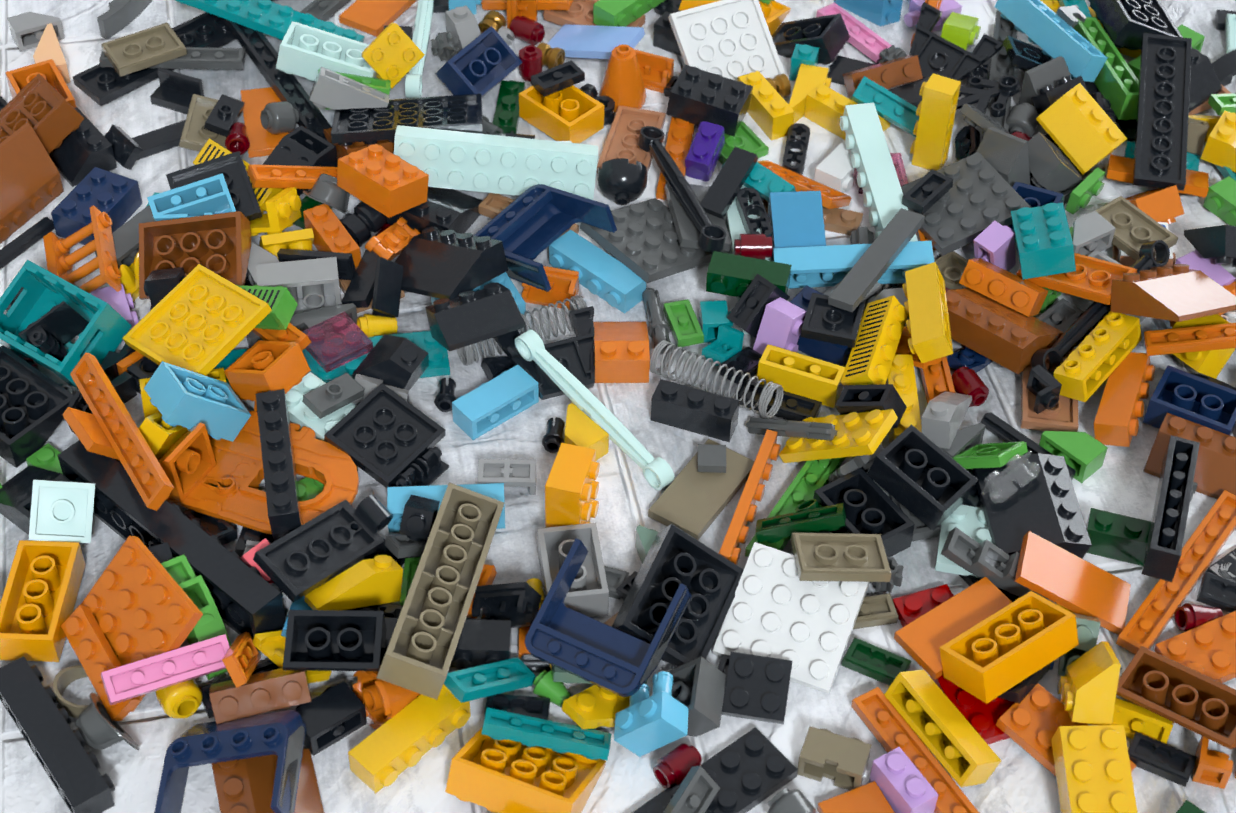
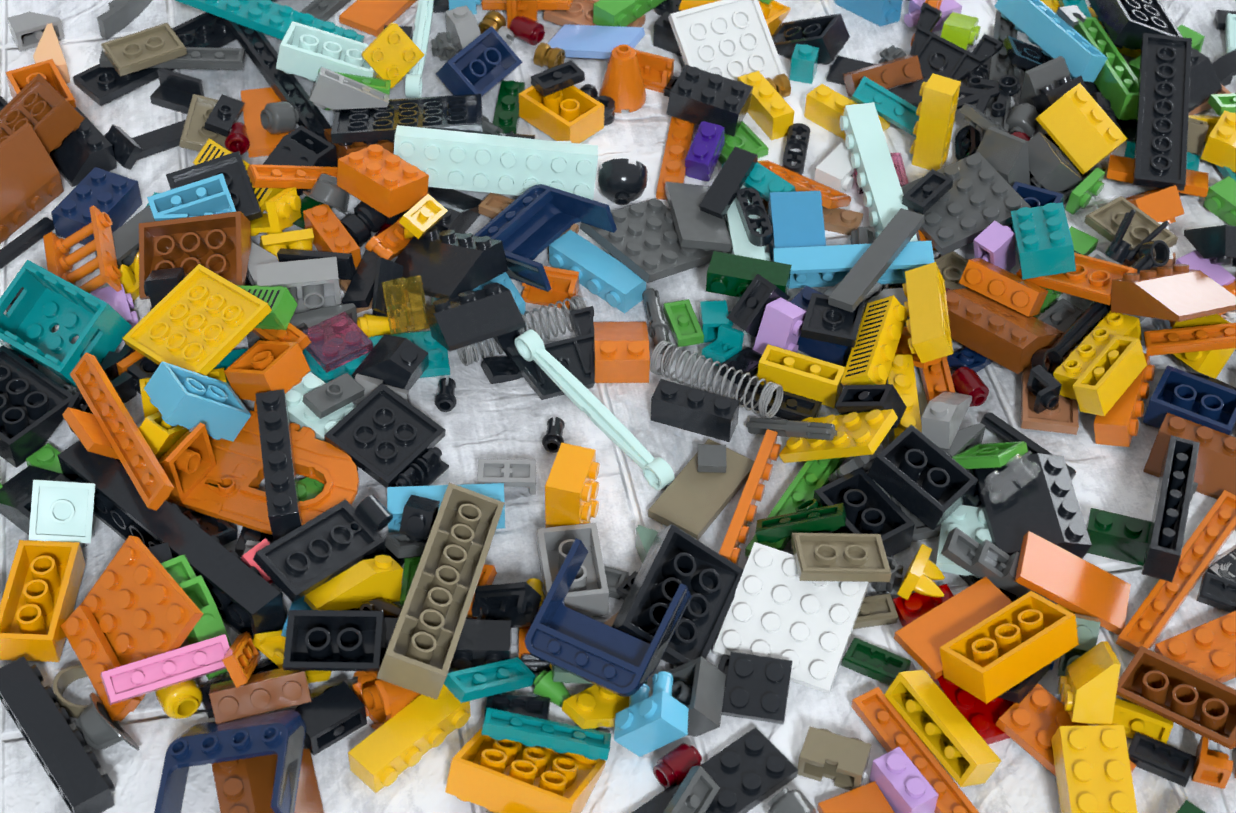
black hinge [19,301,89,362] -> none
medium azure brick [452,365,539,440] -> none
dark red brick [519,45,542,82] -> none
yellow slope [565,403,609,460] -> none
nougat plate [597,106,666,174] -> none
black piece [638,126,727,253] -> none
dark red brick [734,234,772,260] -> none
yellow slope [789,64,832,124] -> none
bright pink plate [817,3,892,63] -> none
bright green slope [1039,431,1108,483] -> none
light grey slope [1071,211,1116,256] -> none
dark red cone [1175,603,1223,632] -> none
none -> dark brown arm [359,598,402,618]
none -> clear yellow hinge [382,275,430,335]
none -> yellow tile [399,194,448,239]
none -> yellow tile [897,544,945,600]
none -> yellow brick [1073,335,1147,416]
none -> black plant [1105,209,1169,264]

